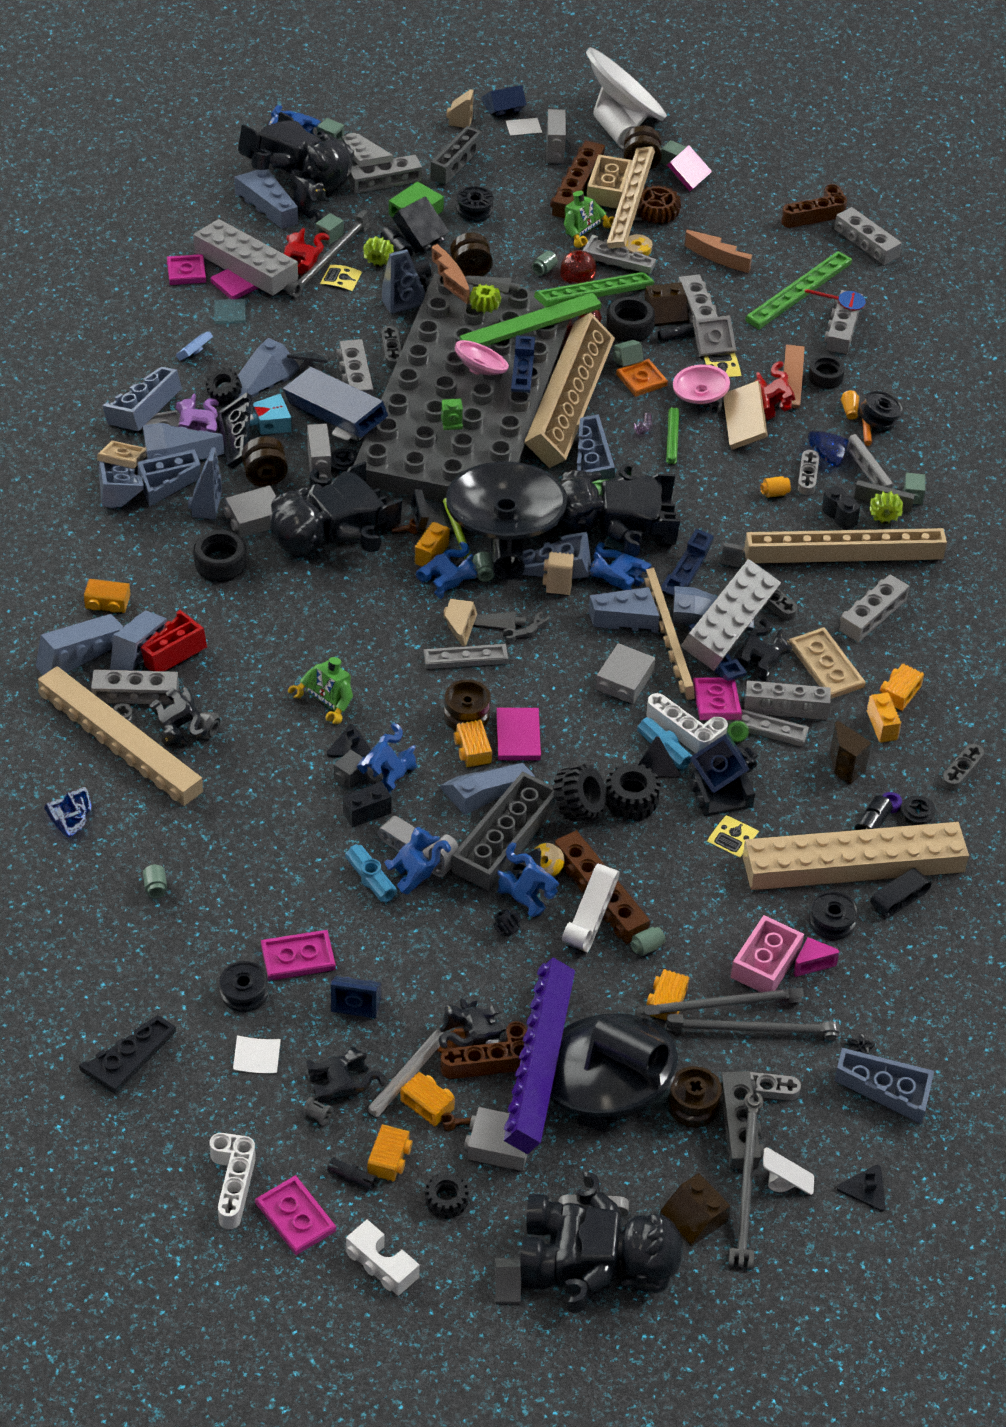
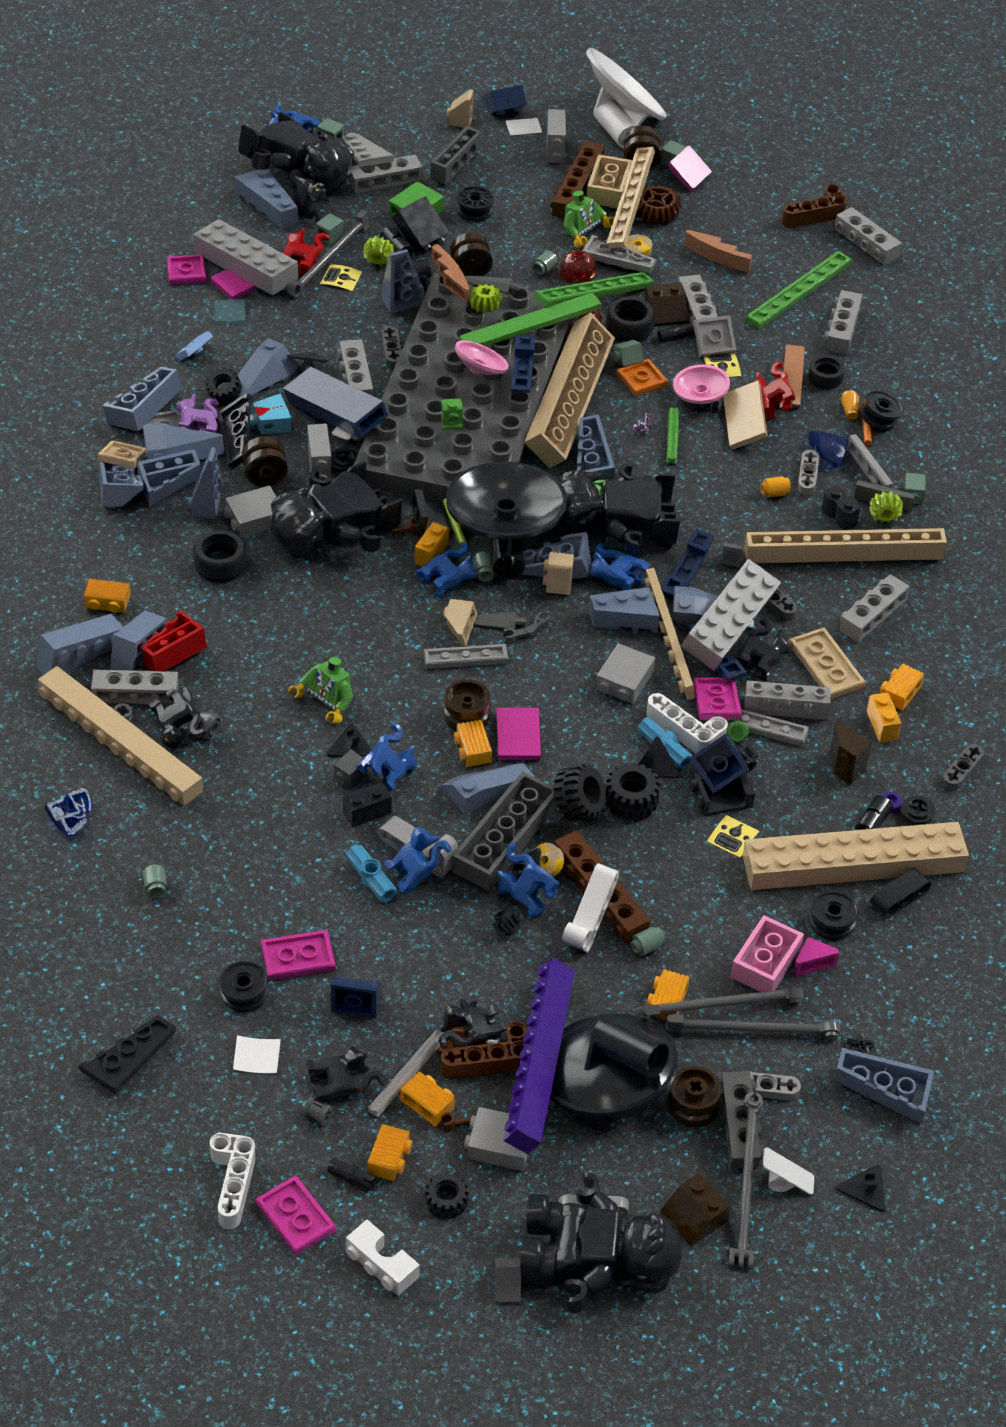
blue piece [804,289,866,311] -> none

